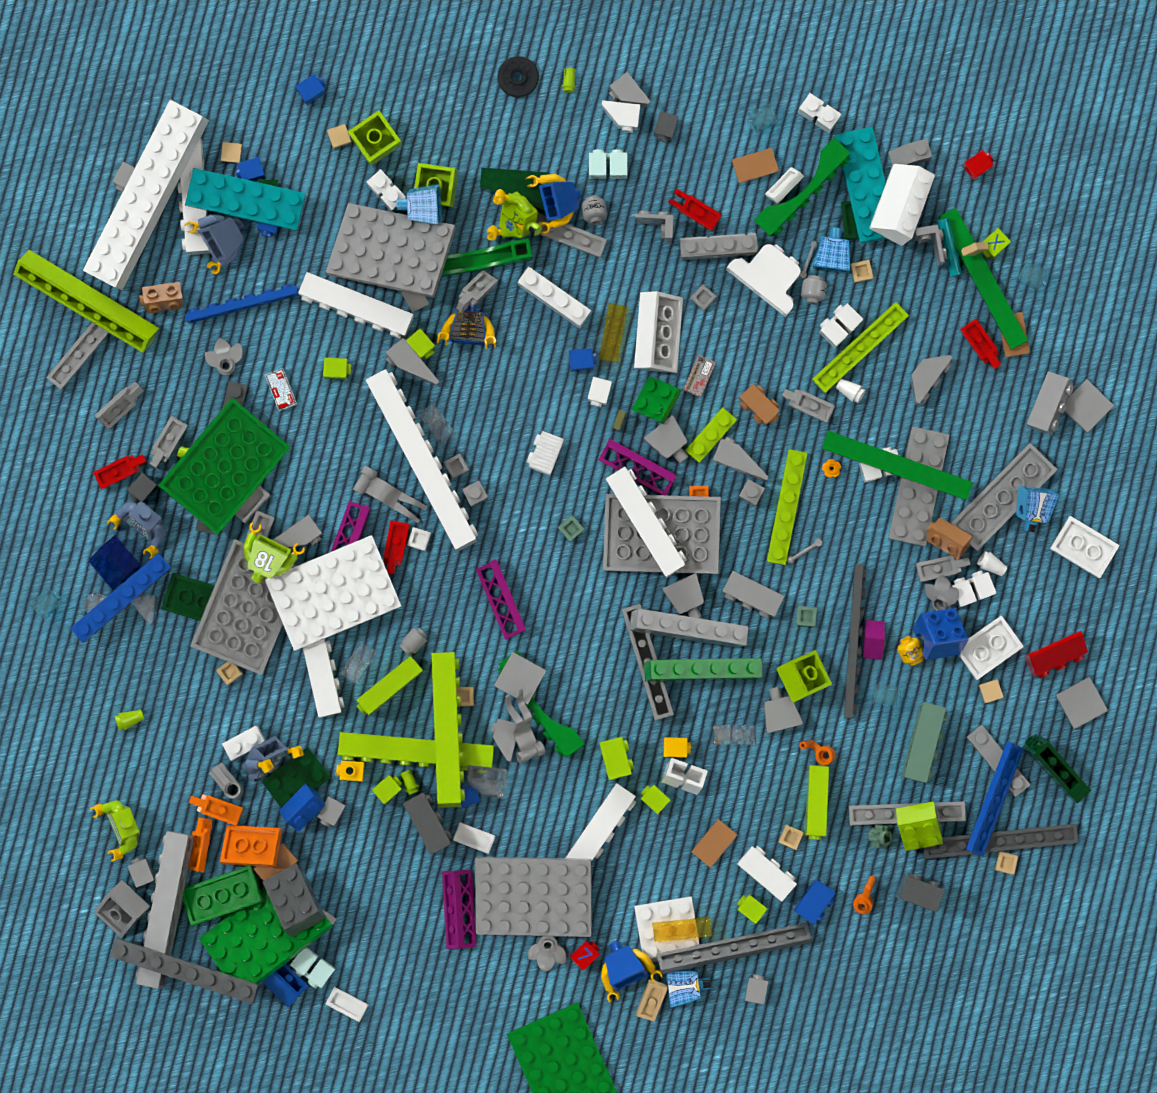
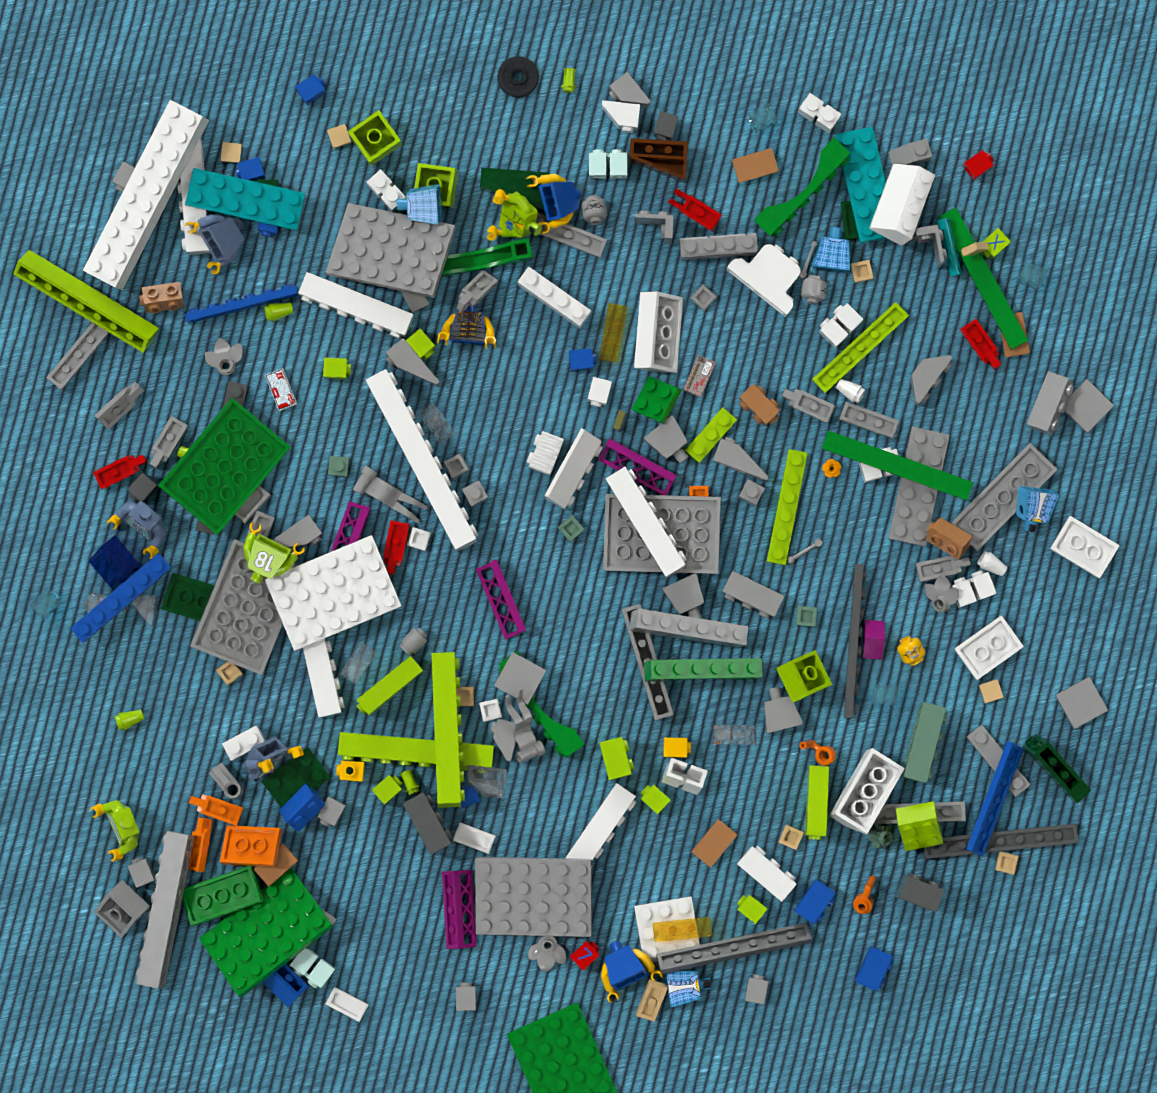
dark grey plate [110,938,260,1004] -> none
dark grey brick [263,863,326,937] -> none
white tile [765,167,804,204] -> none
blue piece [913,608,969,660] -> none
red slope [1024,631,1088,679] -> none
none -> lime cone [264,302,293,322]
none -> sand green plate [328,456,349,477]
none -> light grey brick [456,982,476,1011]
none -> white tile [479,699,502,722]
none -> white slope [544,428,603,510]
none -> reddish brown wedge [629,138,688,183]
none -> white slope [829,748,905,834]
none -> light grey tile [839,402,900,439]
none -> blue brick [854,946,894,991]

